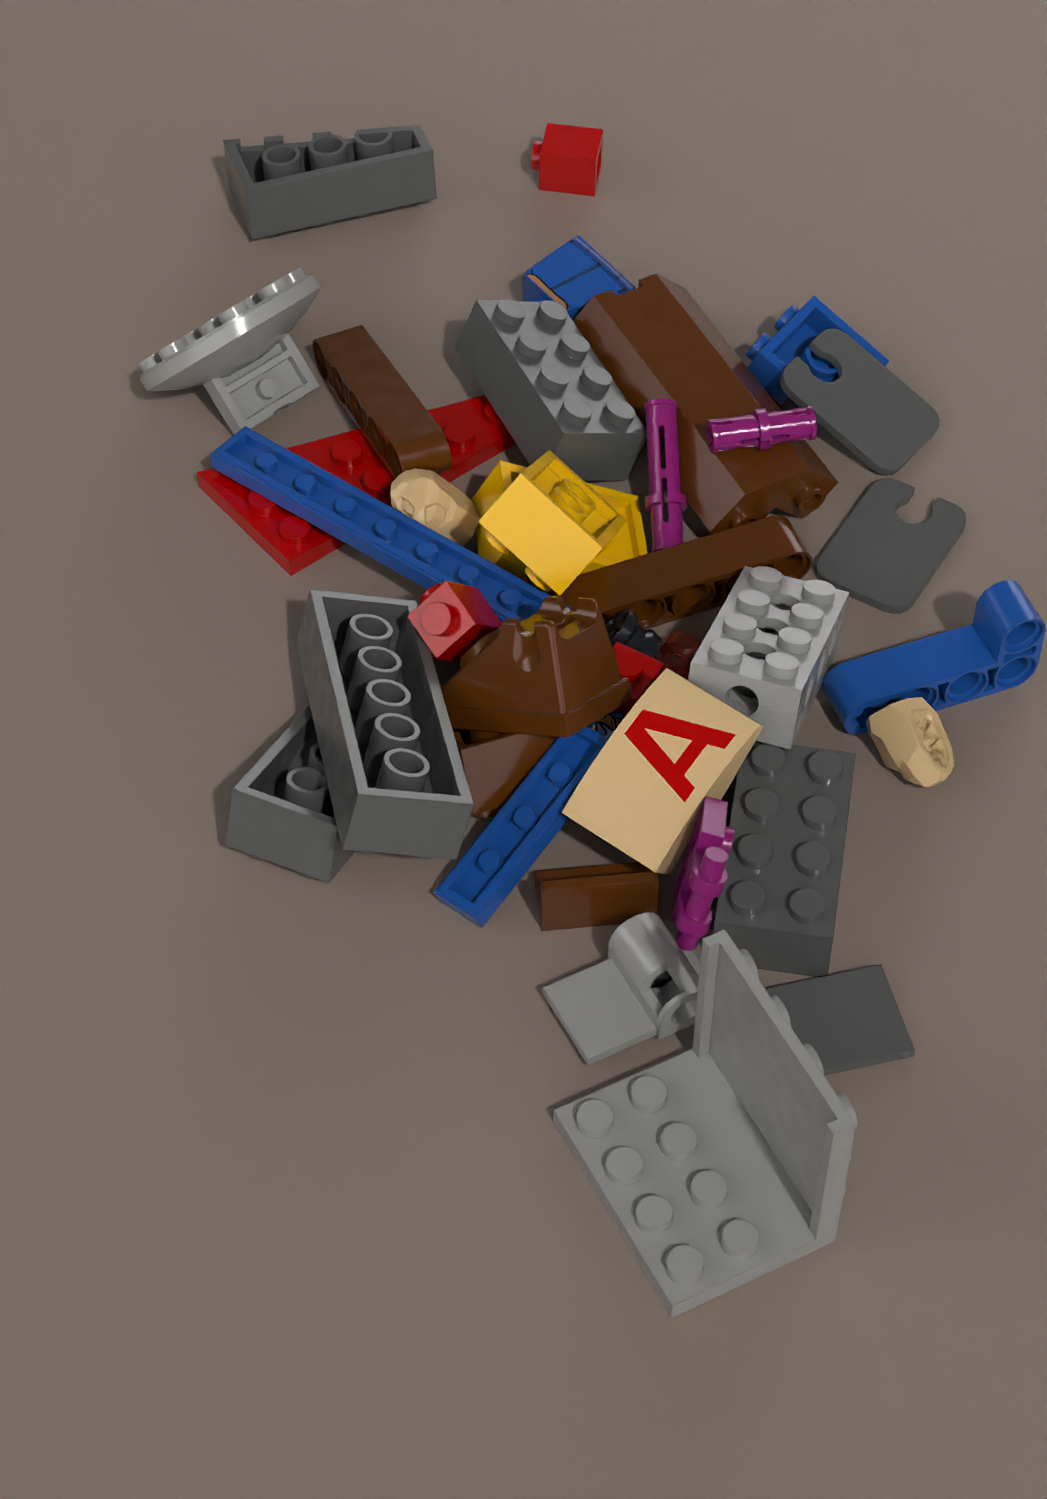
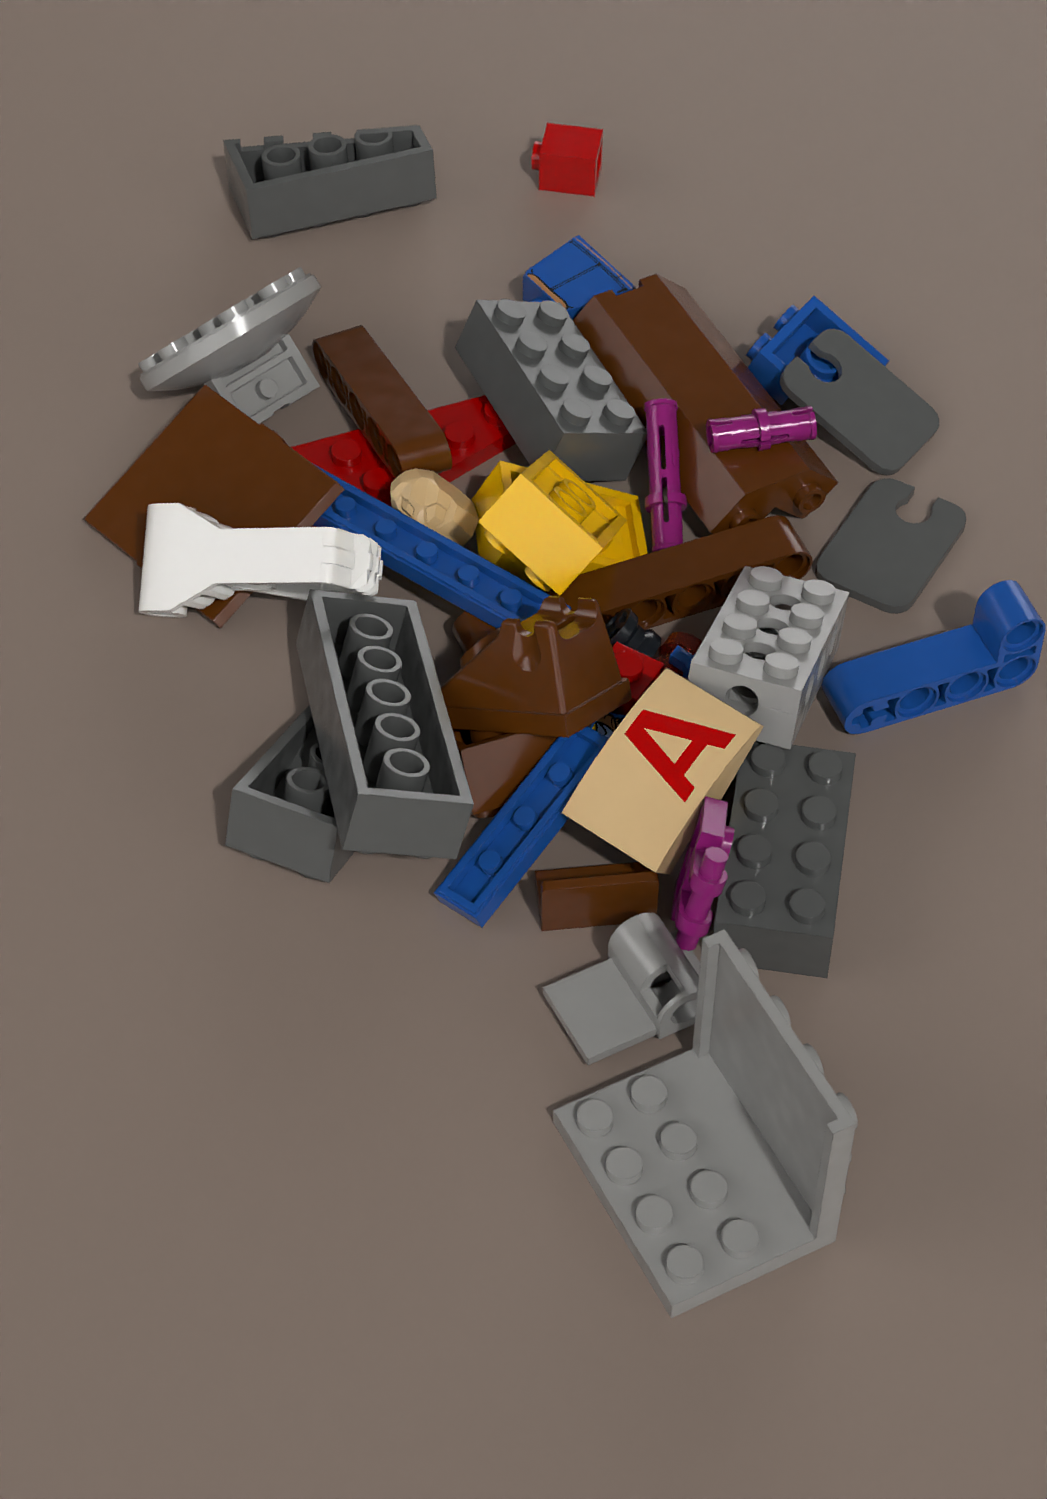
red brick [407,580,502,663] -> none
dark grey piece [765,964,915,1076] -> none
tan rock [866,697,954,788] -> none
none -> reddish brown piece [83,385,344,628]
none -> white arm [139,503,383,618]
none -> blue piece [668,645,696,679]

